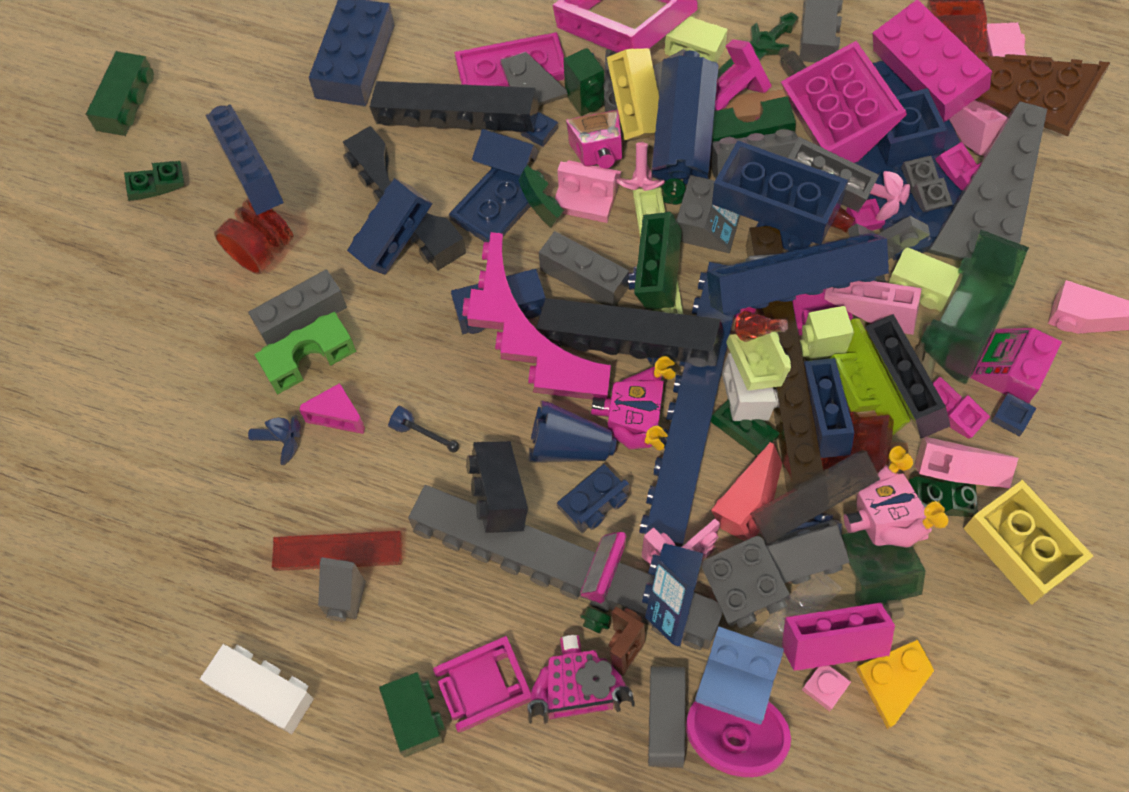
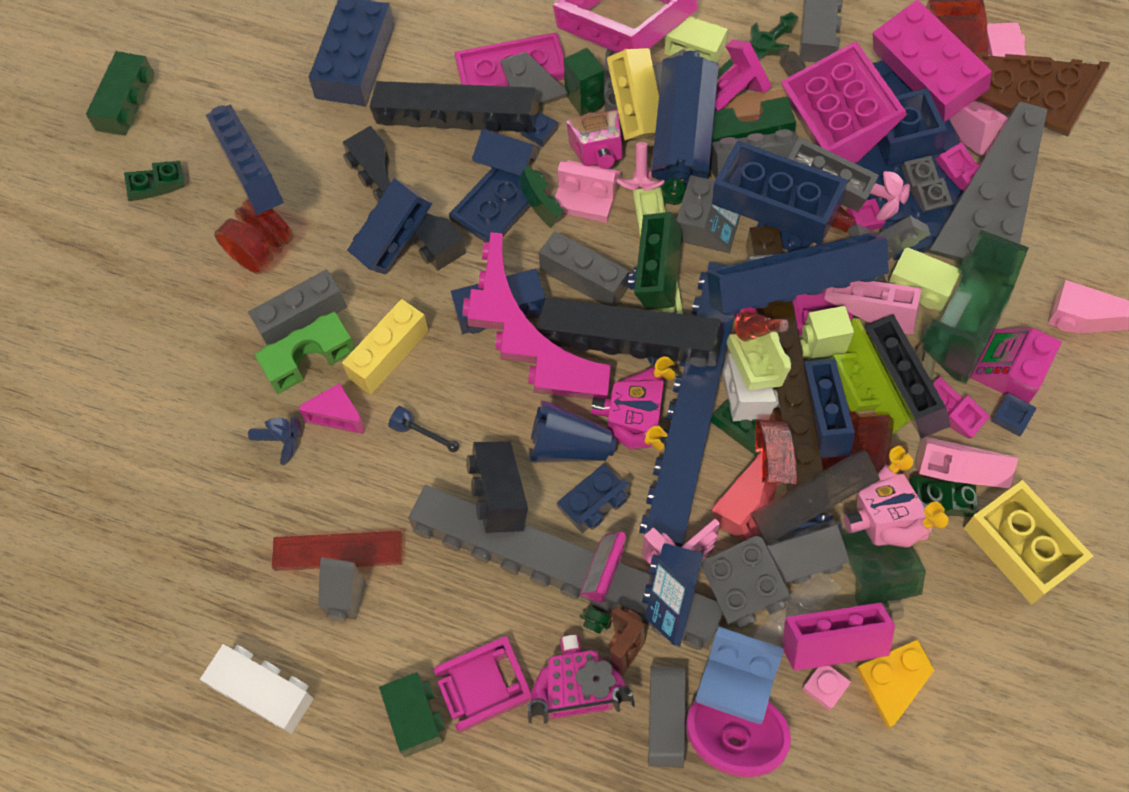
none -> light yellow brick [342,299,429,395]
none -> clear red slope [755,419,797,485]

